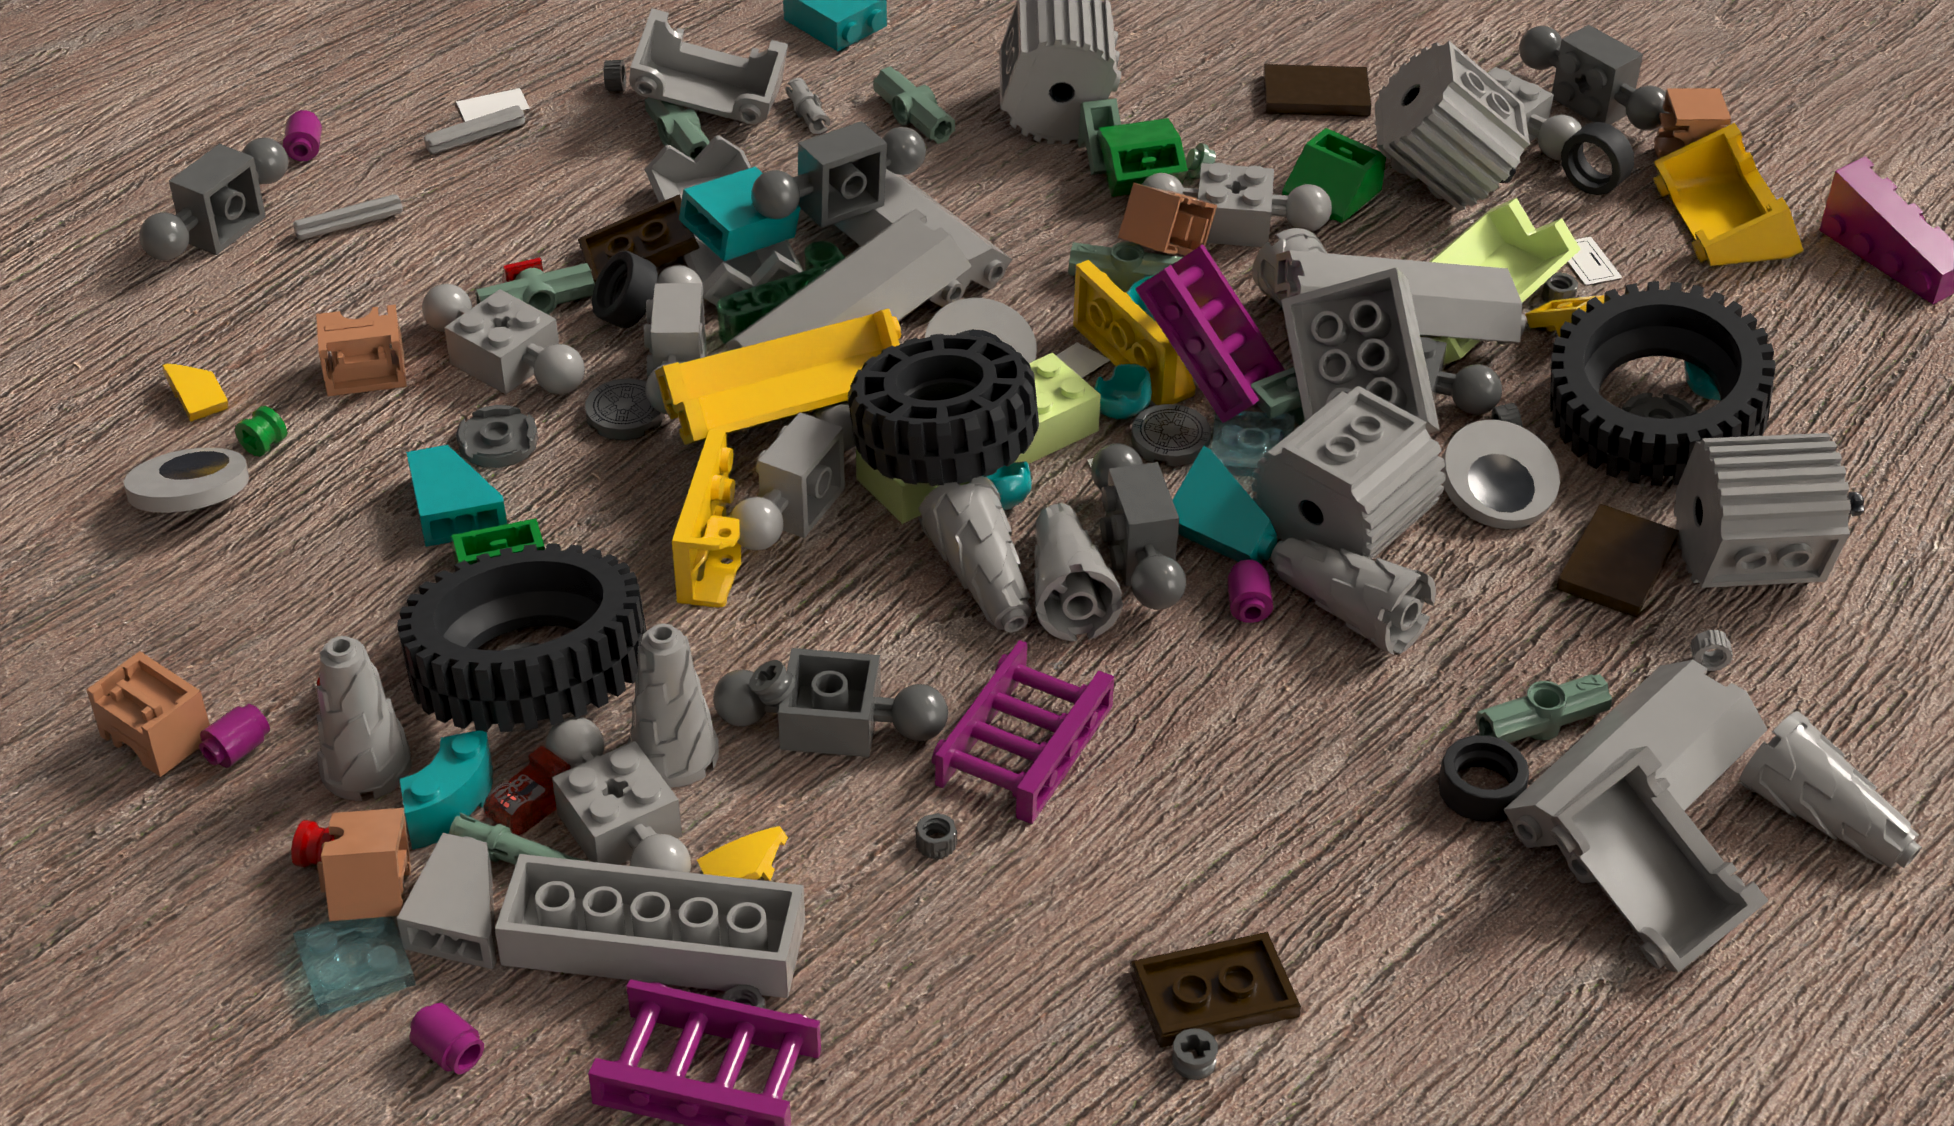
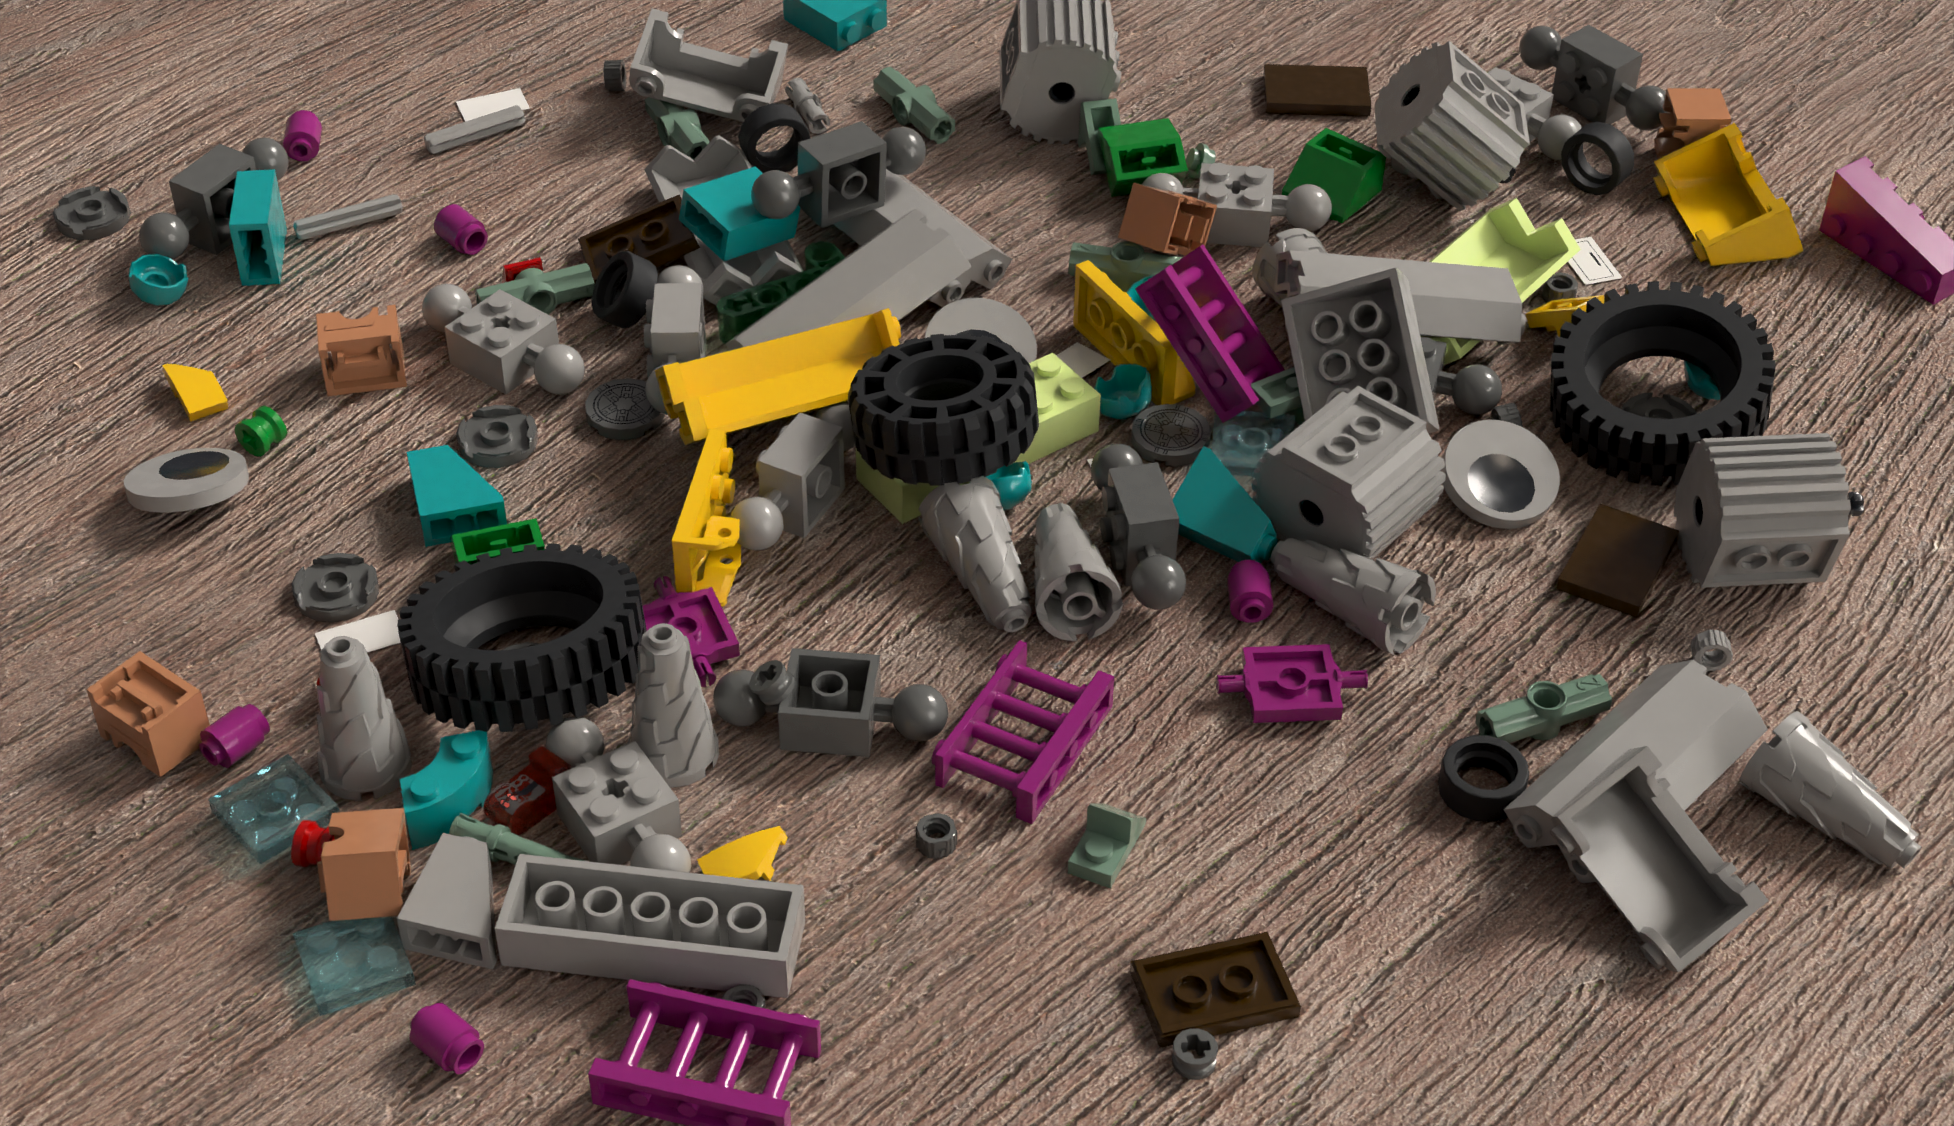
none -> dark grey tile [53,186,131,240]
none -> teal hair [128,253,189,306]
none -> clear light blue plate [208,754,339,864]
none -> teal brick [229,169,287,286]
none -> dark grey tile [292,553,380,623]
none -> white sticker [315,610,401,653]
none -> magenta brick [434,204,488,255]
none -> magenta plate [642,576,740,687]
none -> black tyre [738,103,810,173]
none -> sand green slope [1067,803,1146,889]
none -> magenta plate [1216,644,1368,723]

